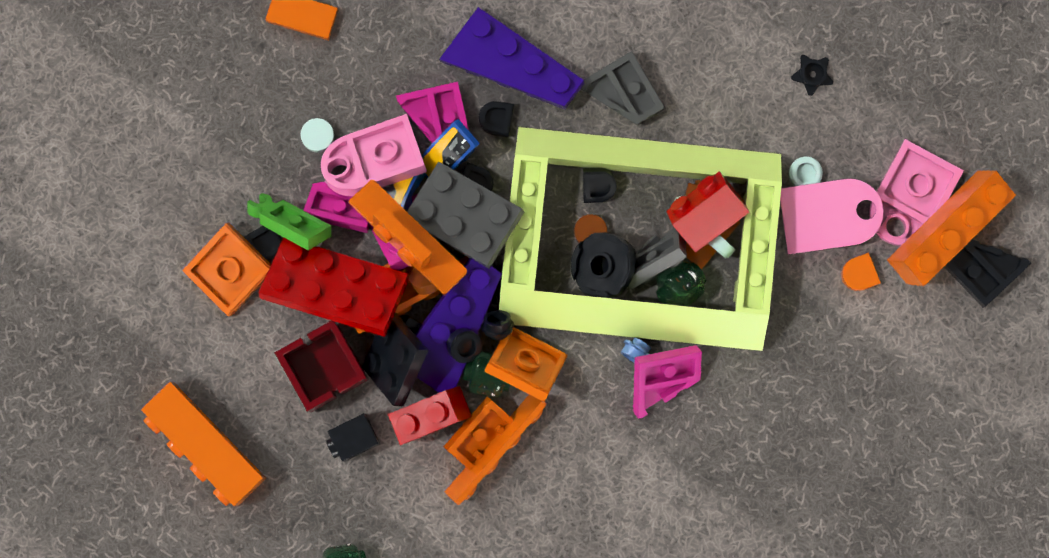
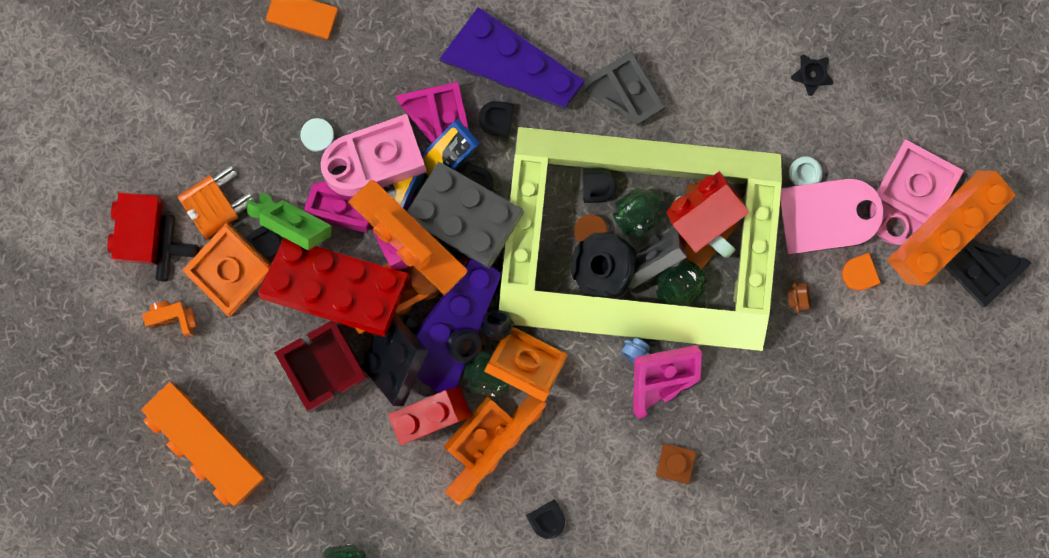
black brick [326,413,380,462] -> none
none -> red brick [107,192,163,265]
none -> orange bracket [142,301,197,338]
none -> black piece [155,215,199,282]
none -> orange piece [177,166,255,239]
none -> black tile [525,499,565,539]
none -> clear green head [612,188,663,238]
none -> dark orange plate [656,444,696,484]
none -> dark orange plate [787,281,811,314]

